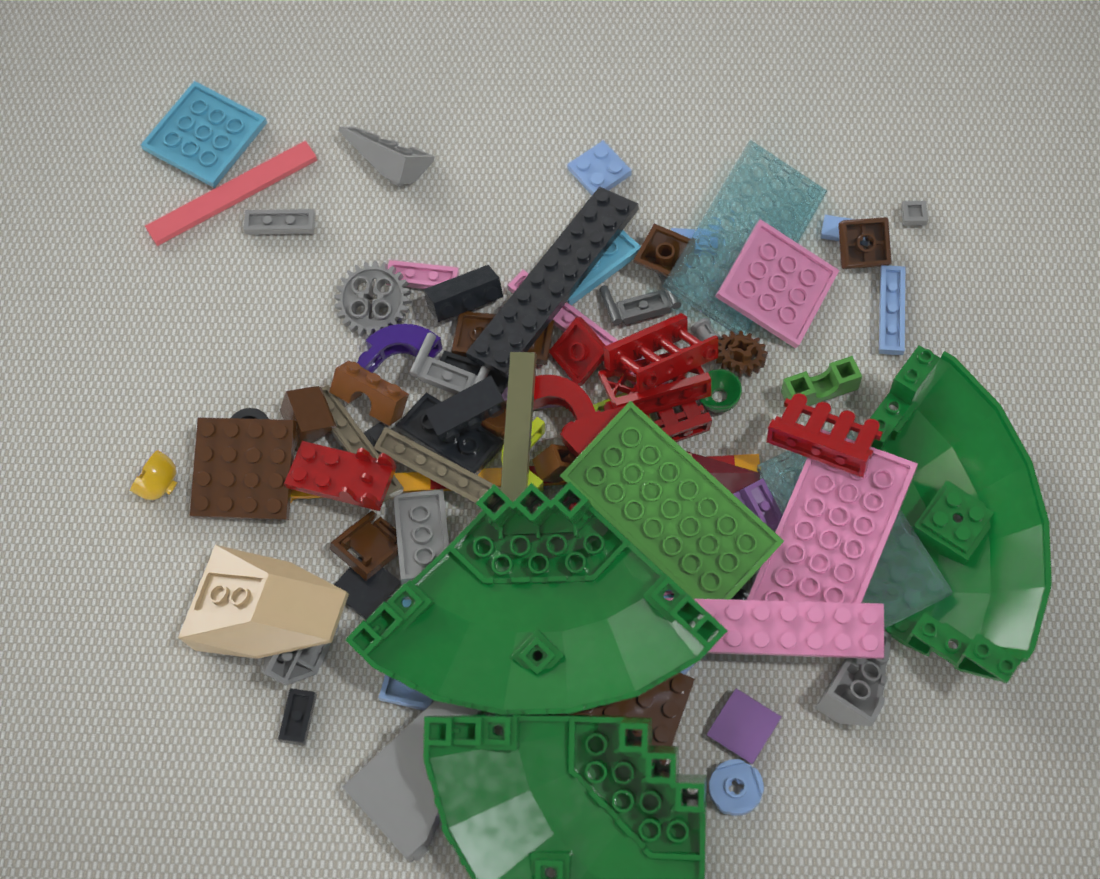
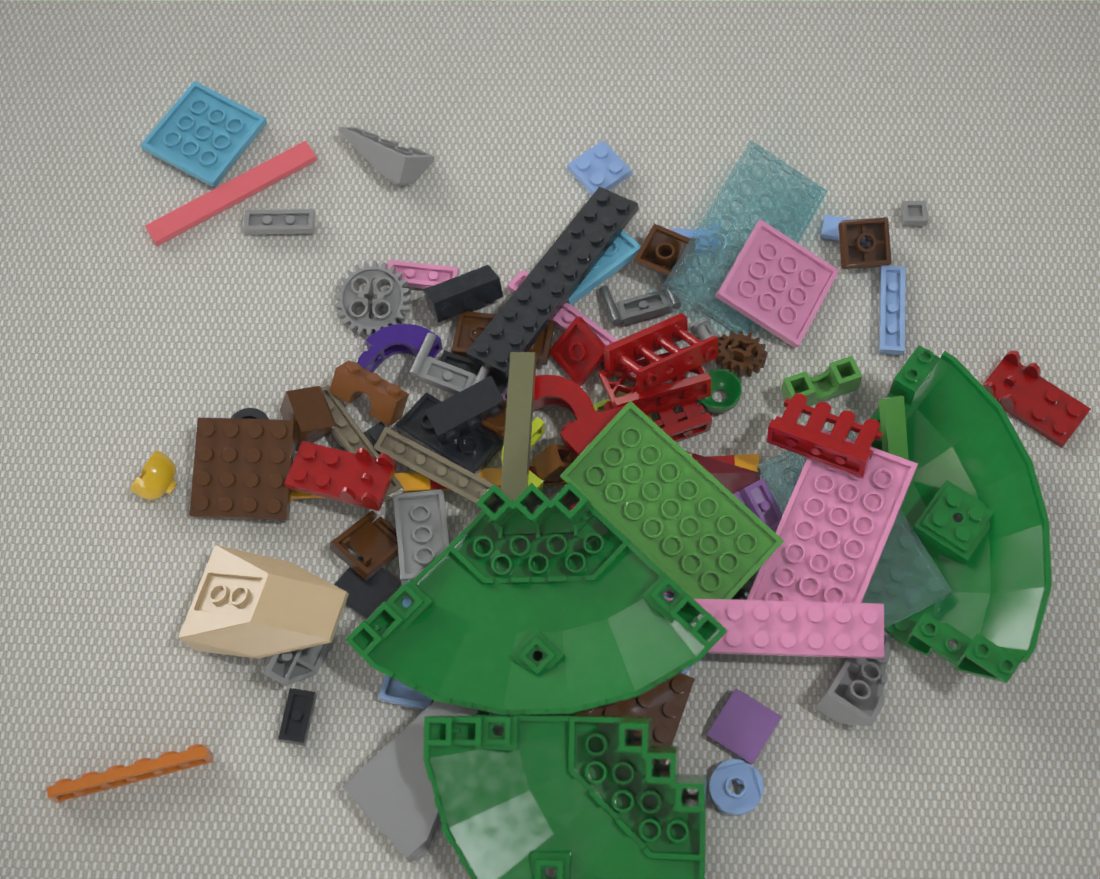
none -> orange plate [47,744,214,803]
none -> bright green tile [879,396,909,460]
none -> red hinge [982,350,1091,448]

